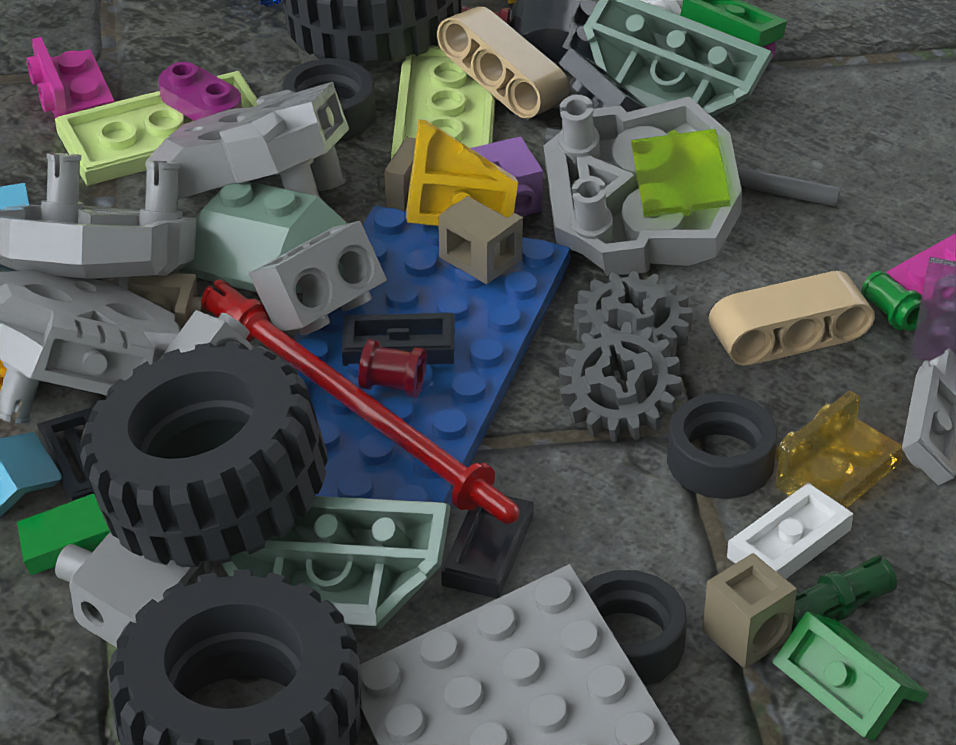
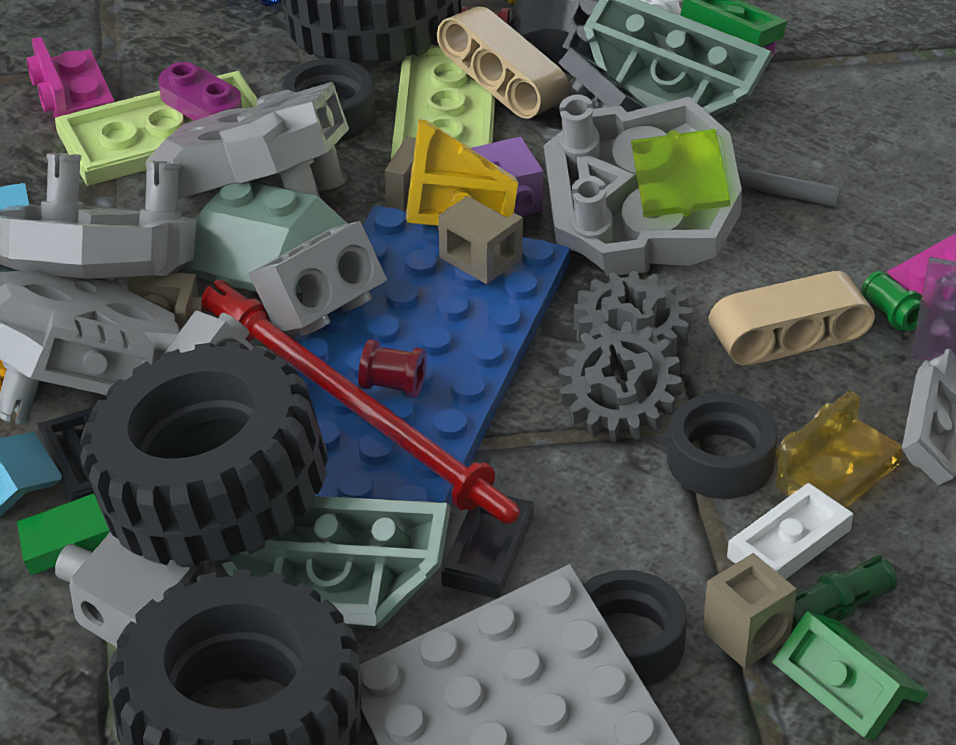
black tile [342,313,455,366] -> none

